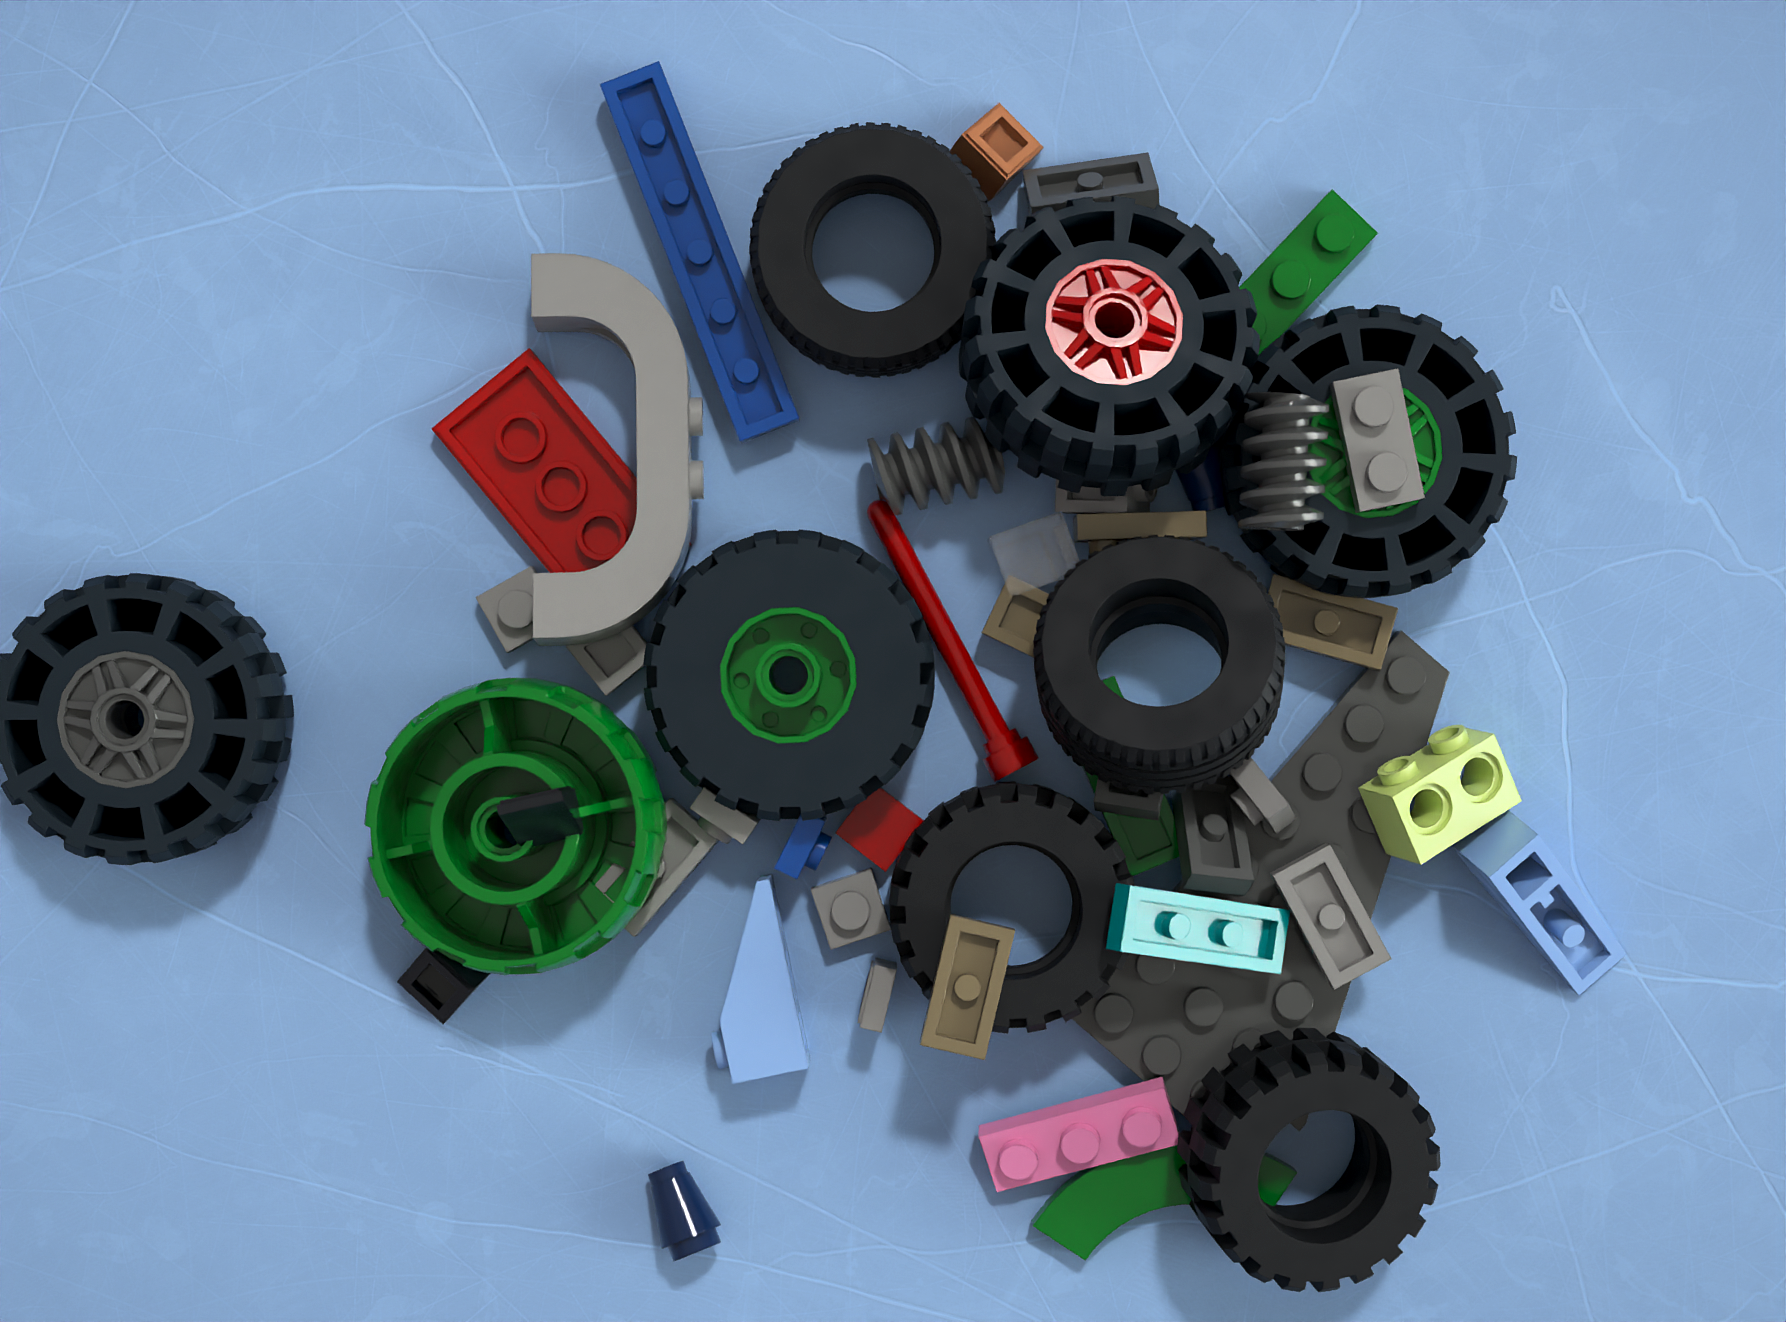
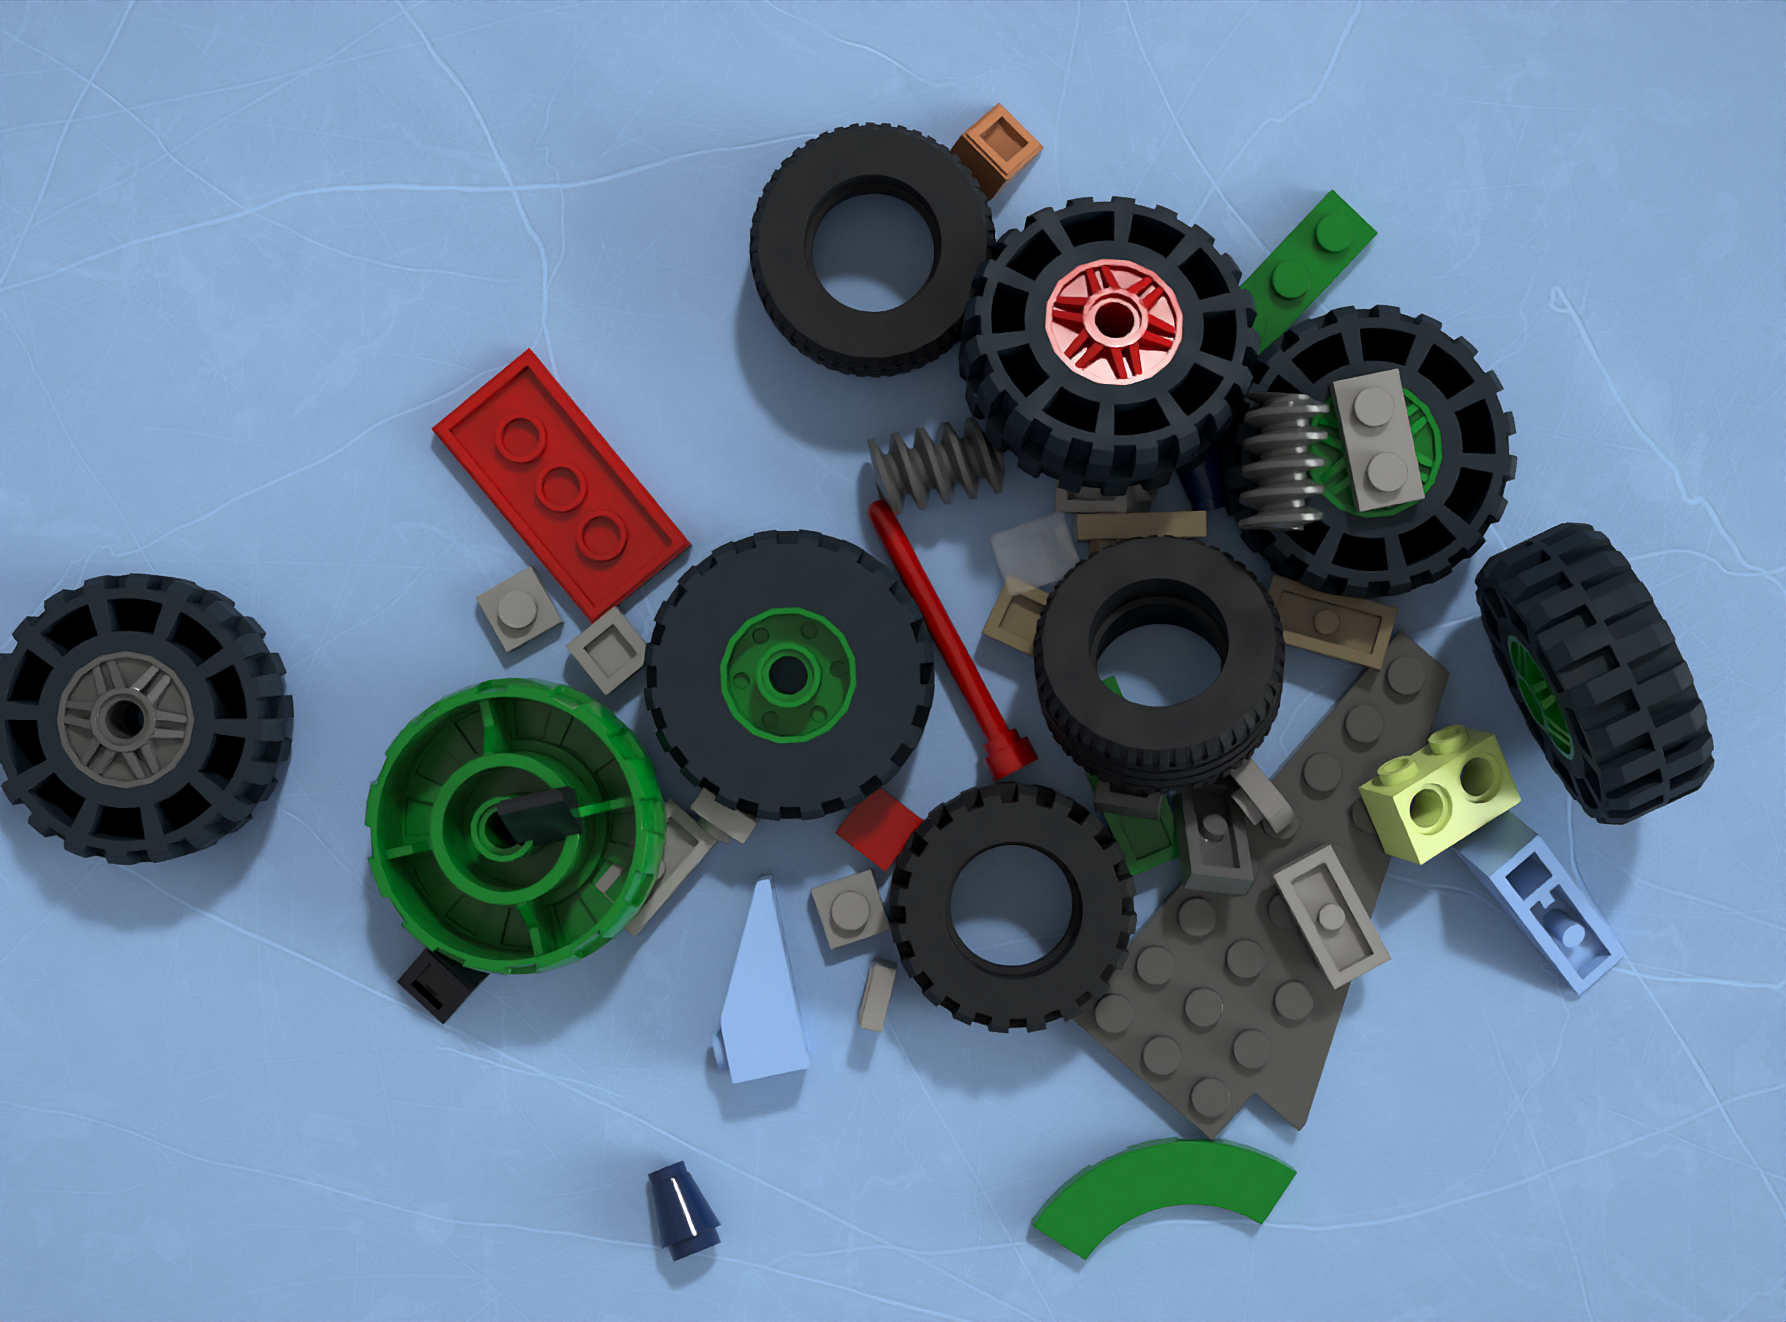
light grey arch [531,253,704,646] -> none
blue plate [600,61,800,443] -> none
blue plate [774,814,832,879] -> none
dark tan plate [919,913,1015,1060] -> none
bright pink plate [979,1077,1180,1192] -> none
dark grey plate [1022,152,1160,215] -> none
plate [1106,883,1290,974] -> none
black tyre [1177,1028,1441,1292] -> none
none -> black wheel [1475,522,1715,825]

